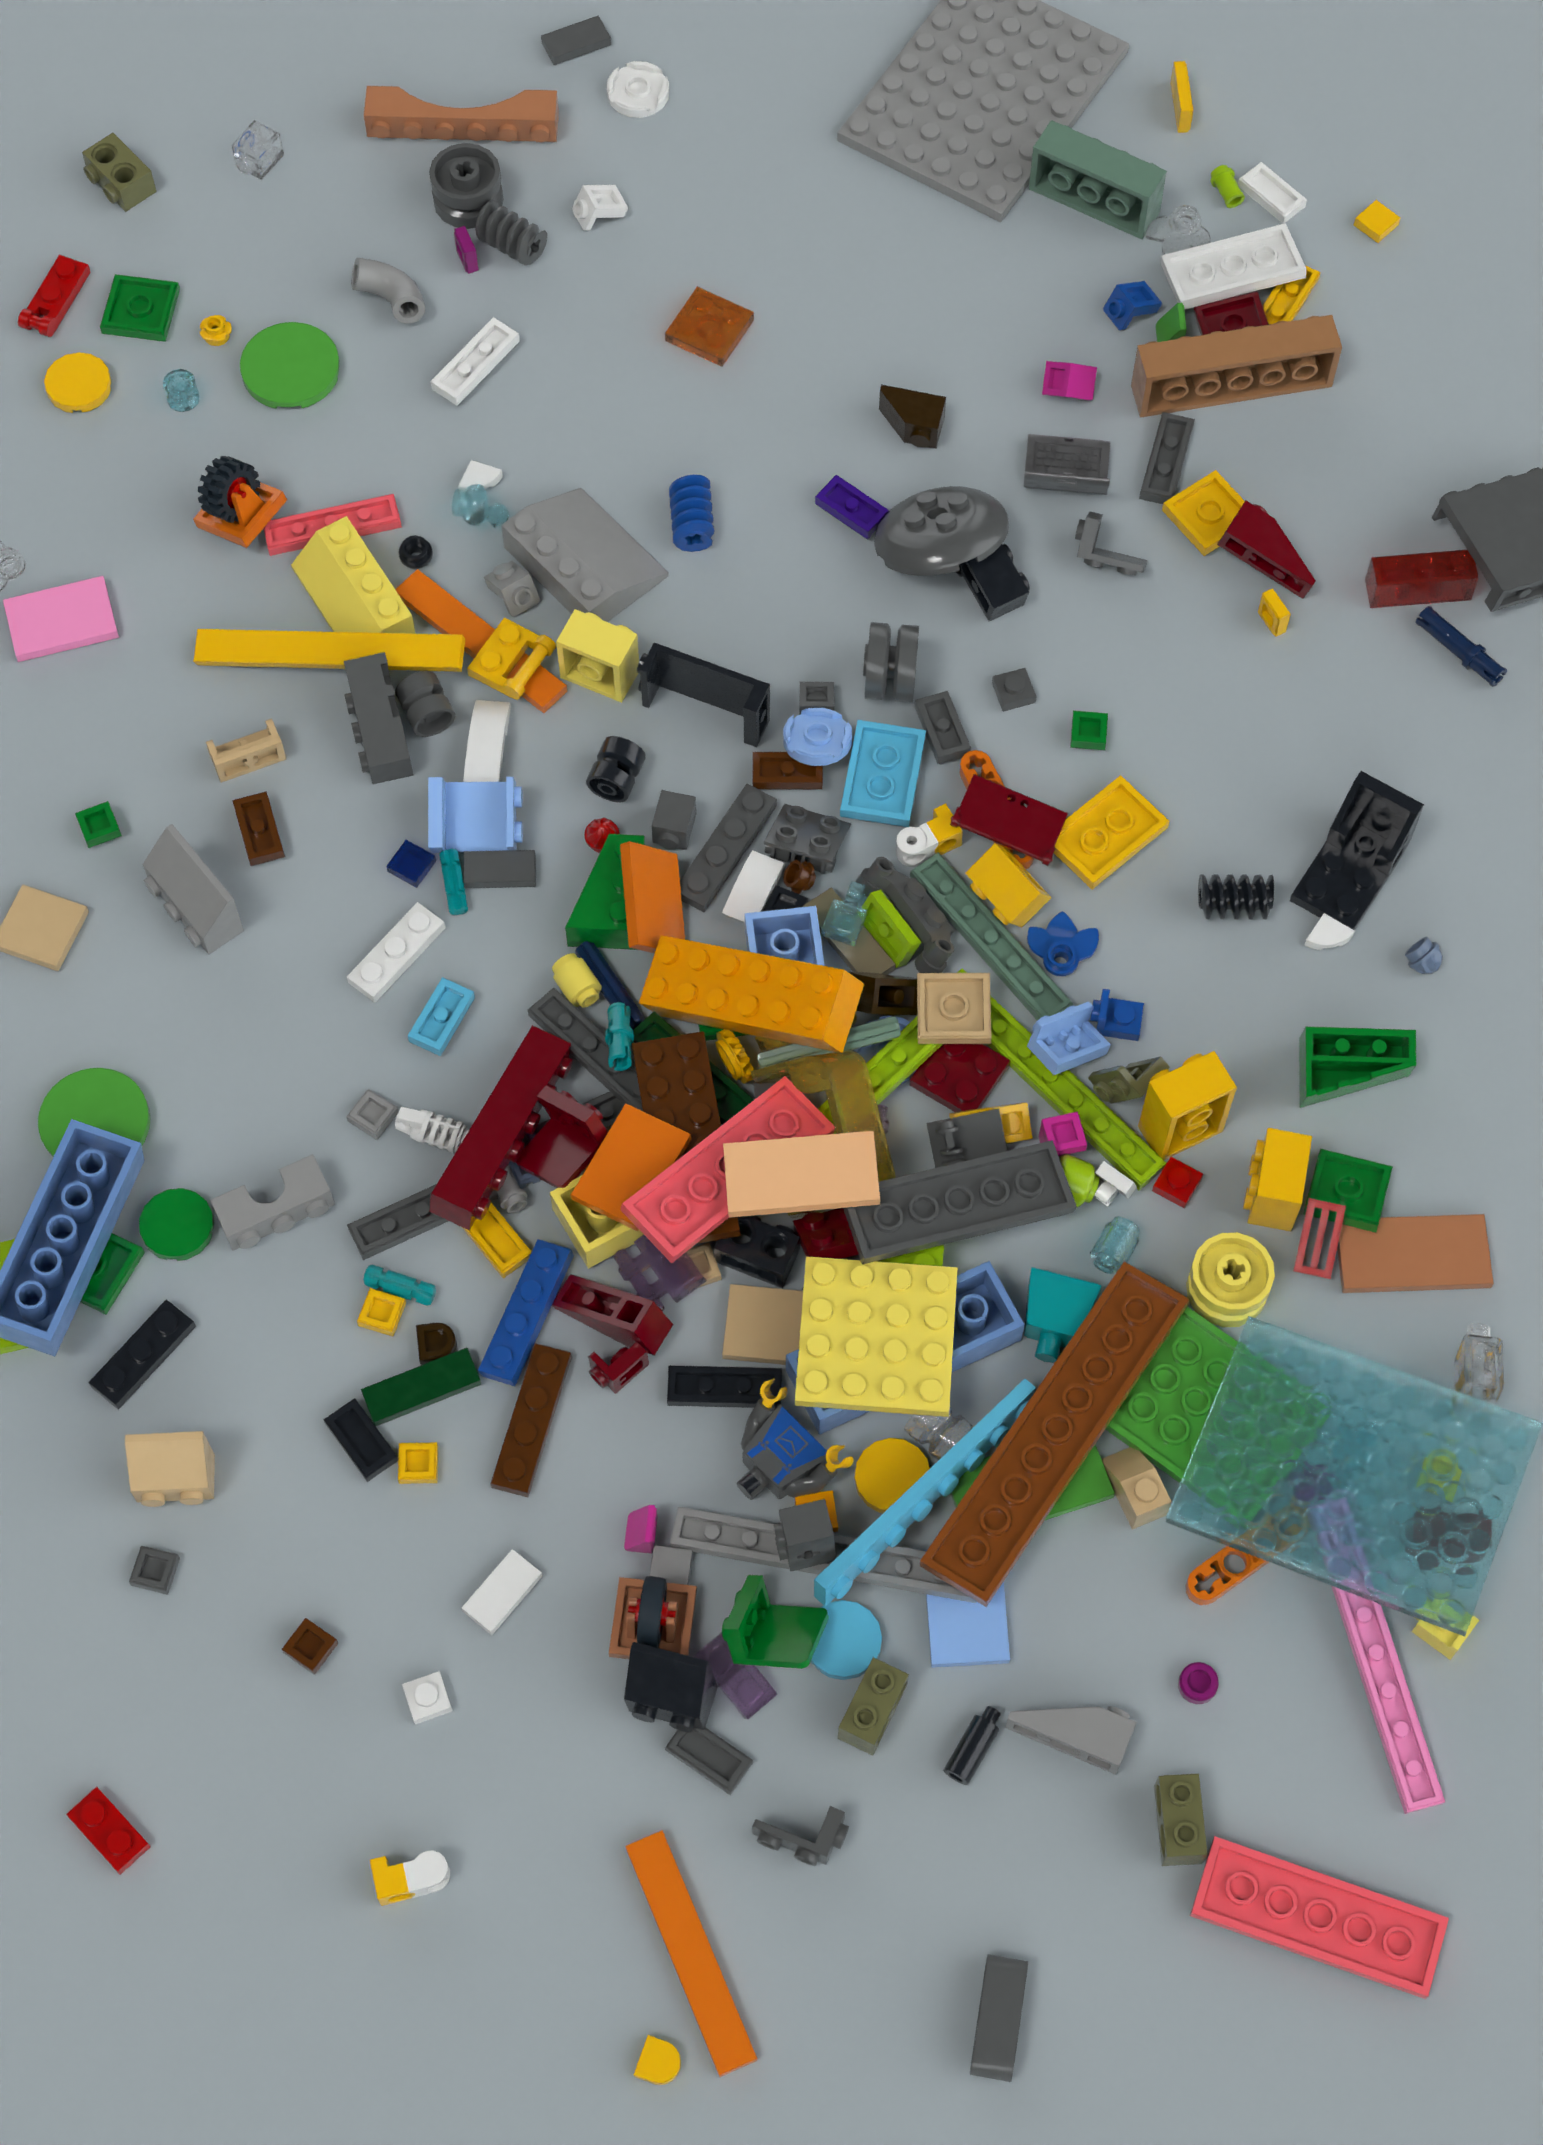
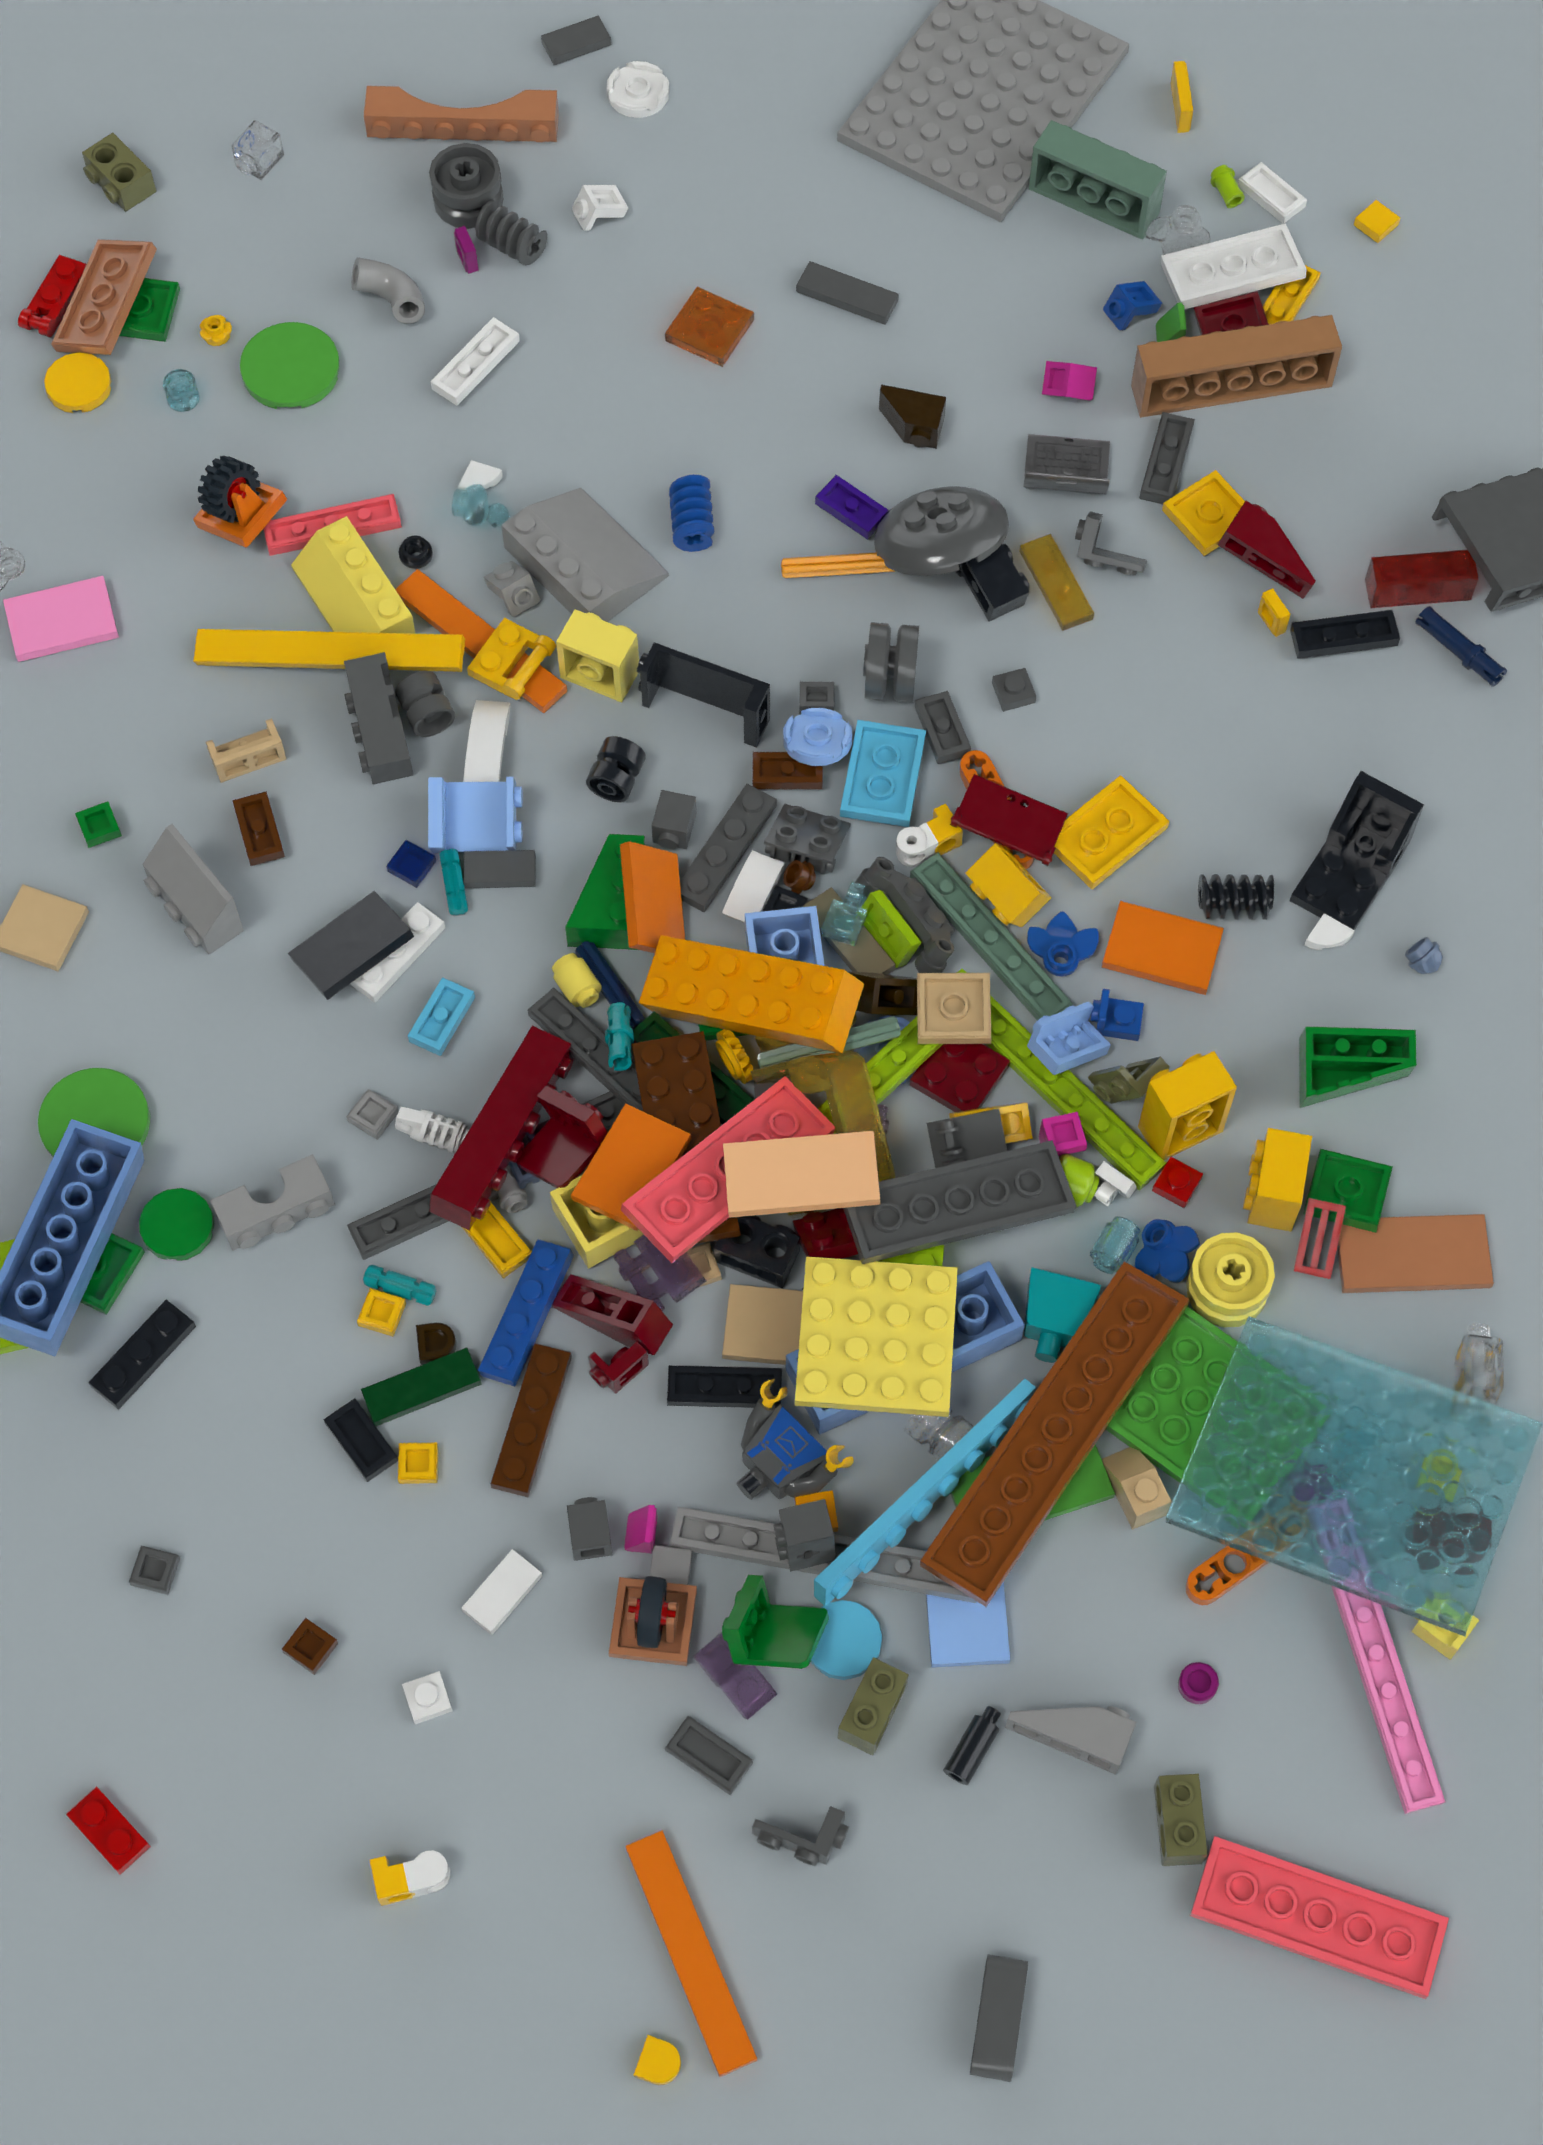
tan slope [125,1431,215,1507] -> none
red plate [584,817,620,853] -> none
black slope [624,1642,718,1732] -> none
yellow tile [854,1438,930,1514] -> none
green plate [1070,710,1108,750] -> none
none -> nougat tile [51,239,157,355]
none -> black tile [288,891,414,1000]
none -> dark grey brick [567,1497,613,1561]
none -> light orange axle [781,552,895,578]
none -> dark grey tile [796,261,899,325]
none -> clear yellow tile [1019,534,1094,631]
none -> orange tile [1102,901,1224,995]
none -> blue plate [1135,1219,1200,1283]
none -> black plate [1290,610,1400,659]

